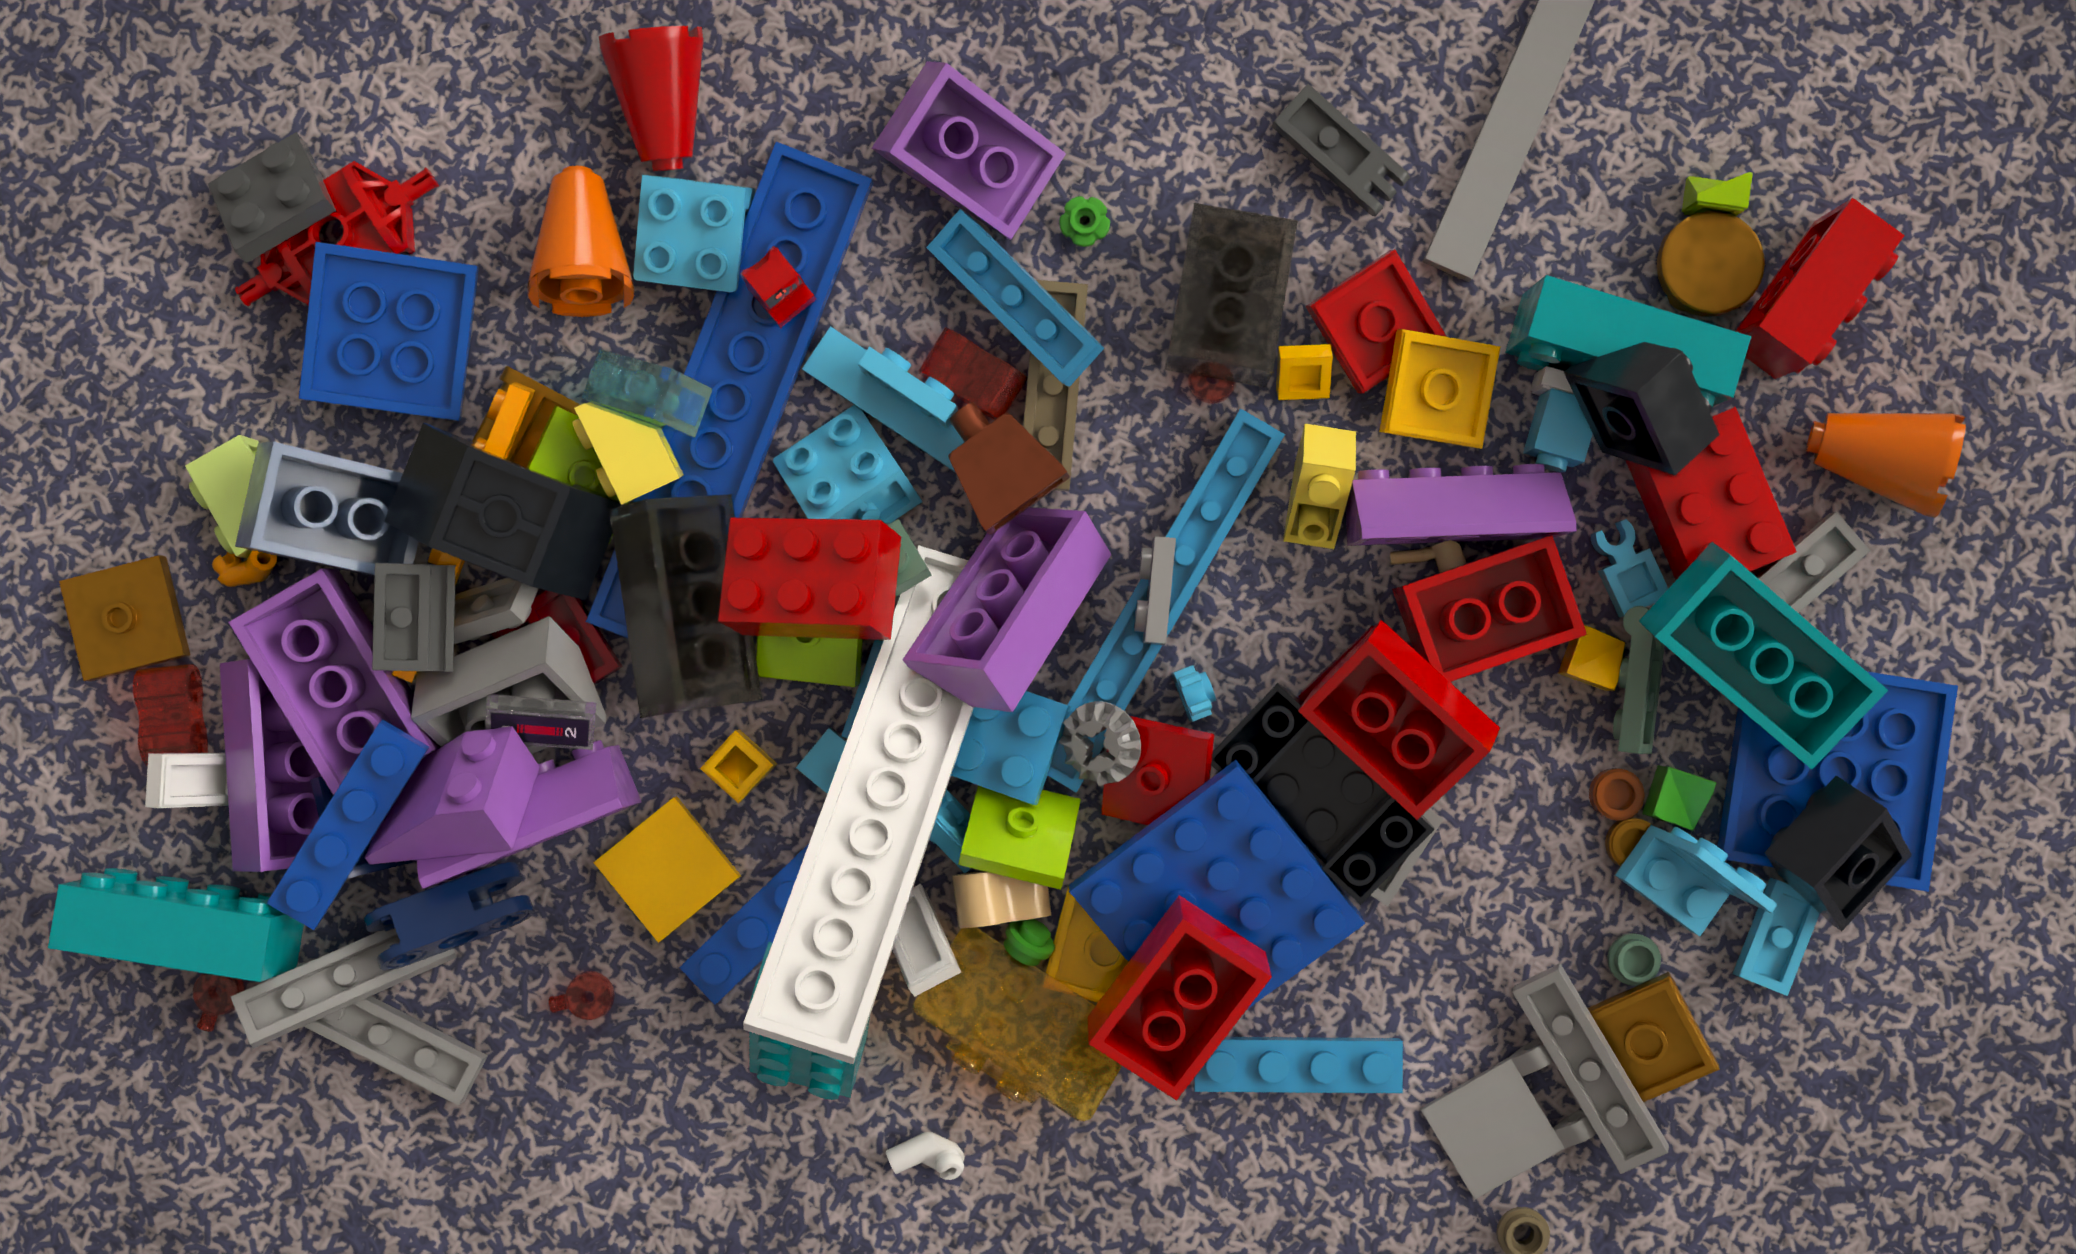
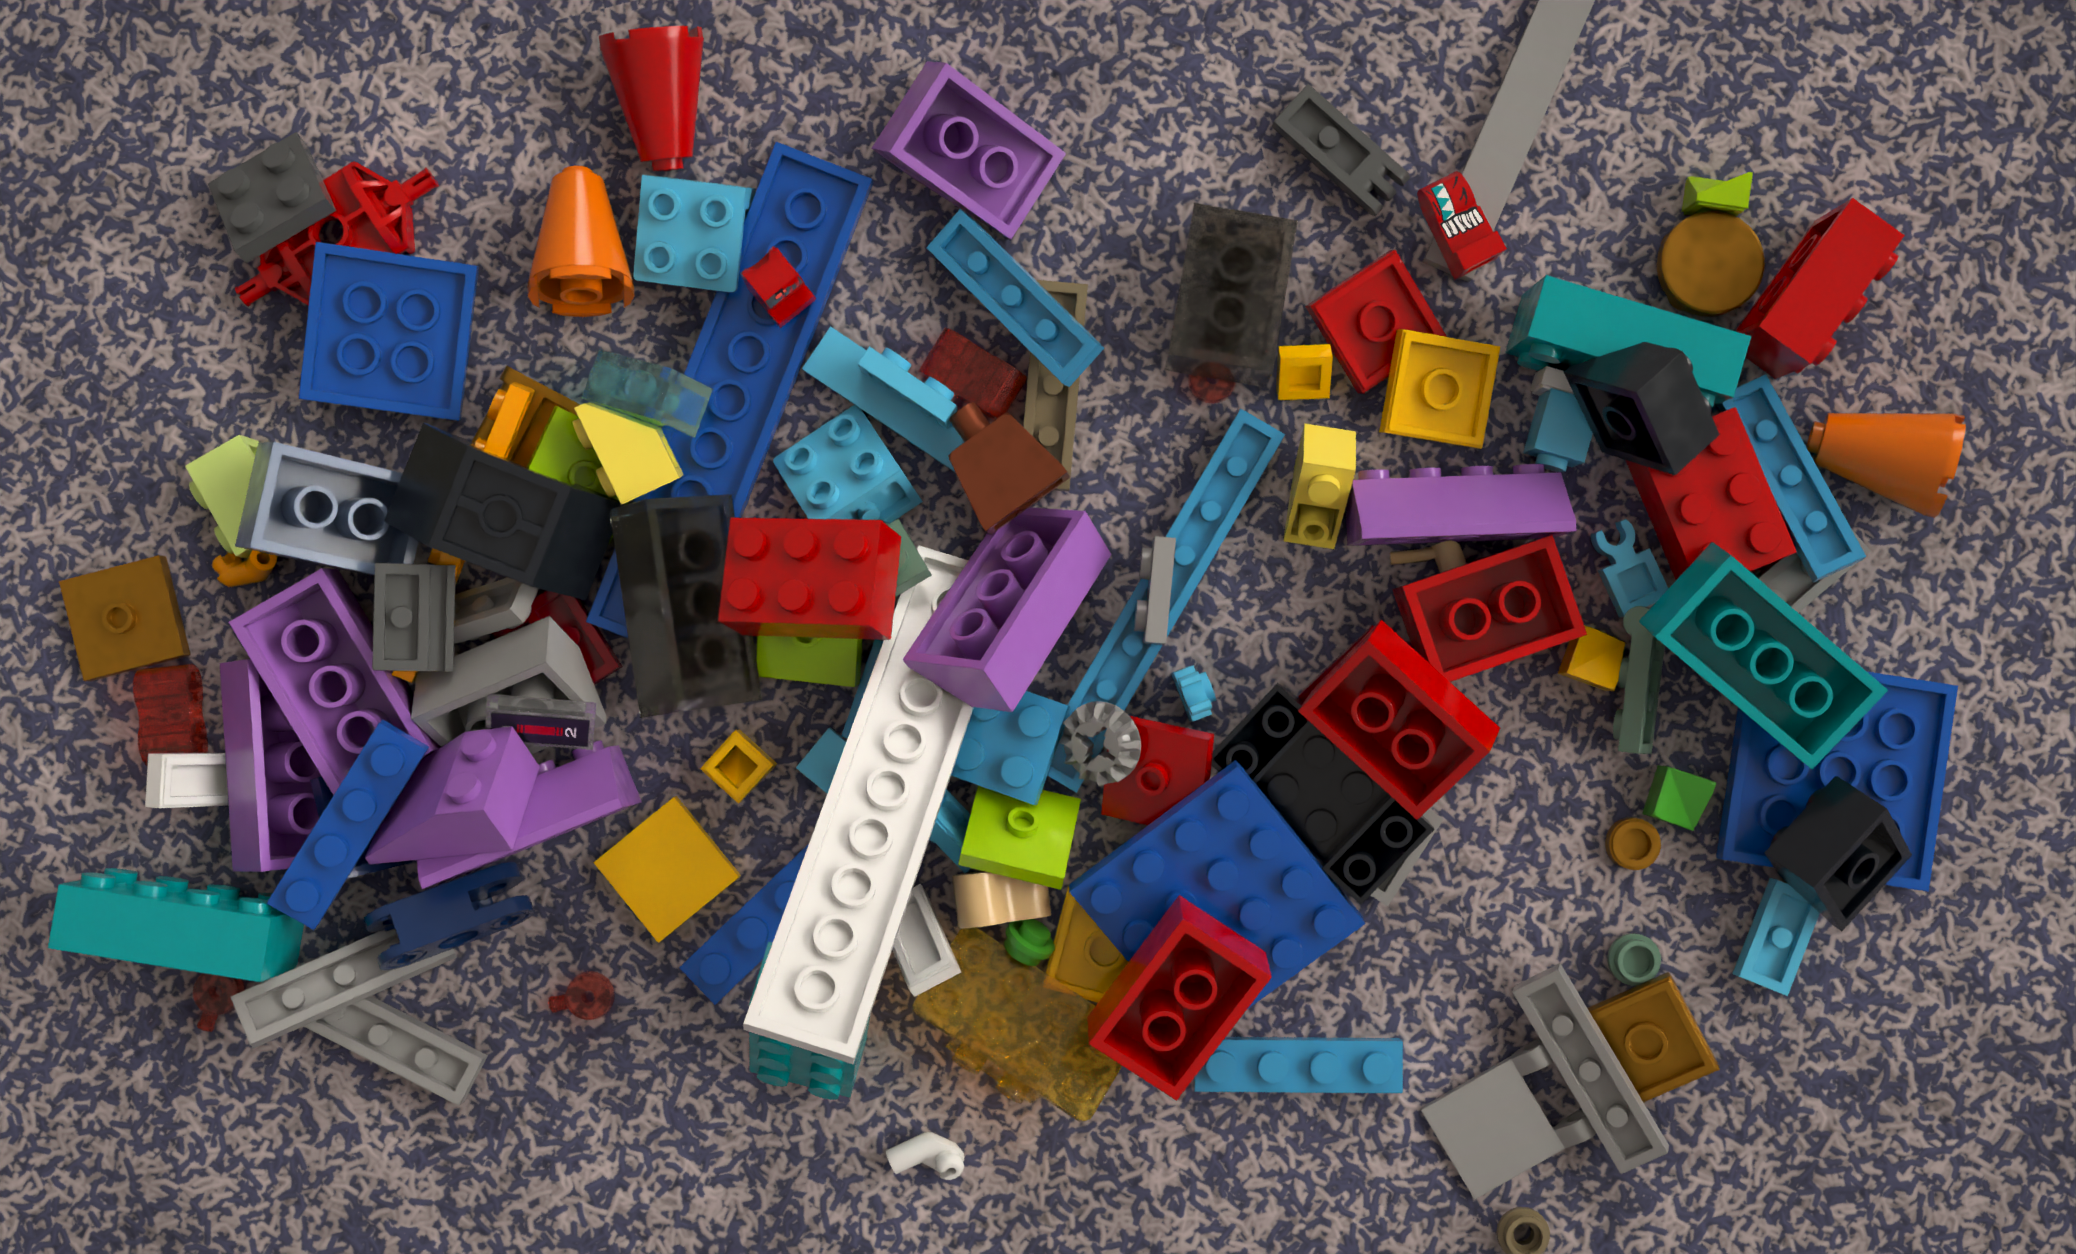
bright green plate [1059,196,1110,247] -> none
dark orange tile [1589,768,1645,821] -> none
medium azure bracket [1615,825,1778,936] -> none
none -> red leg [1417,171,1507,280]
none -> dark azure plate [1717,374,1866,583]

